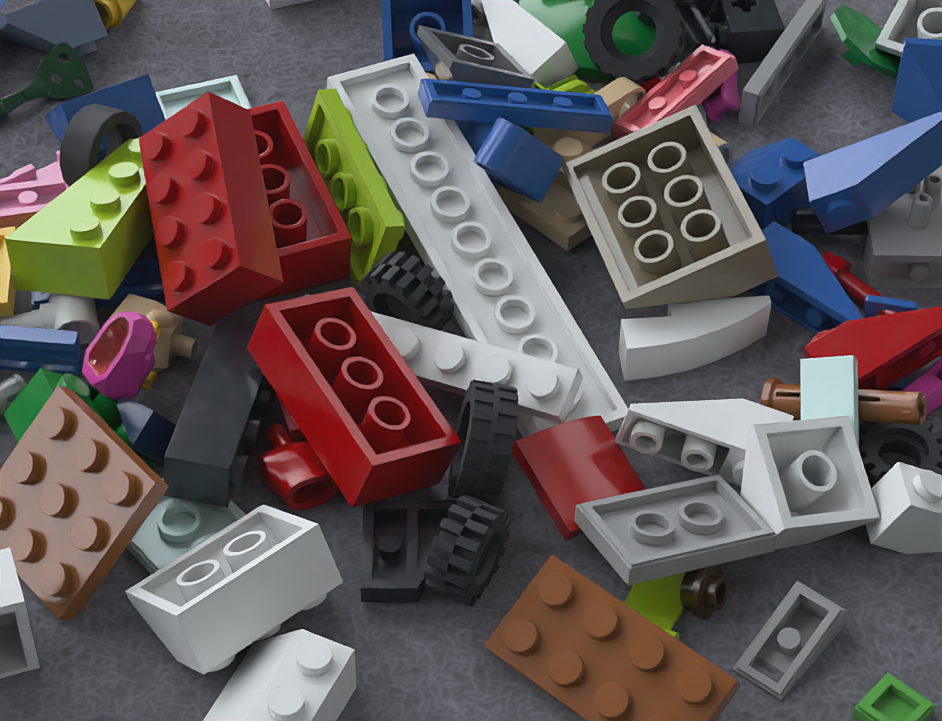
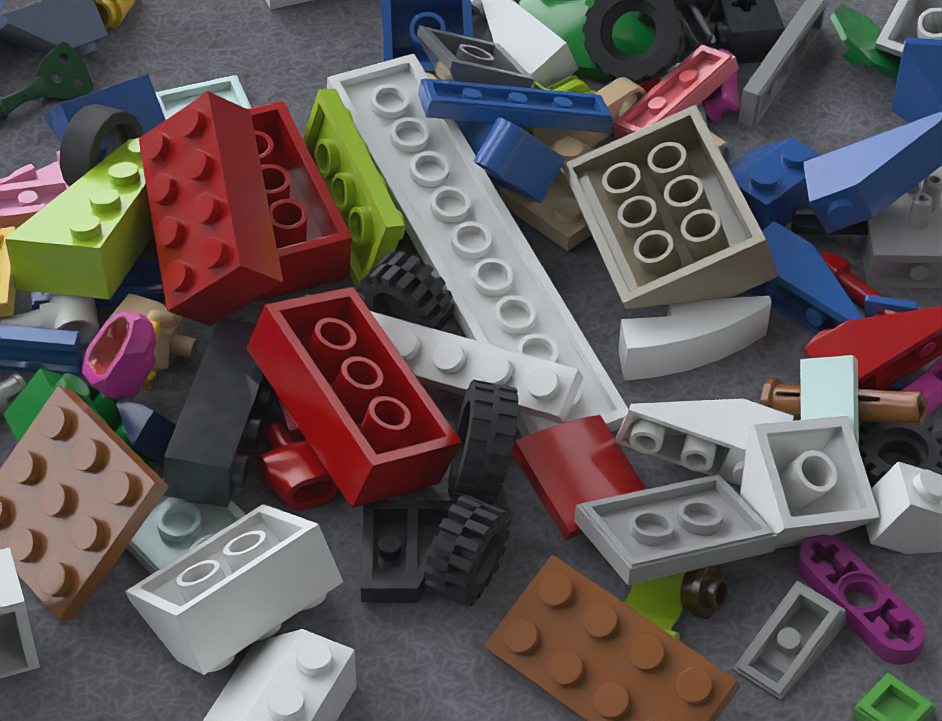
none -> magenta beam [797,534,926,665]

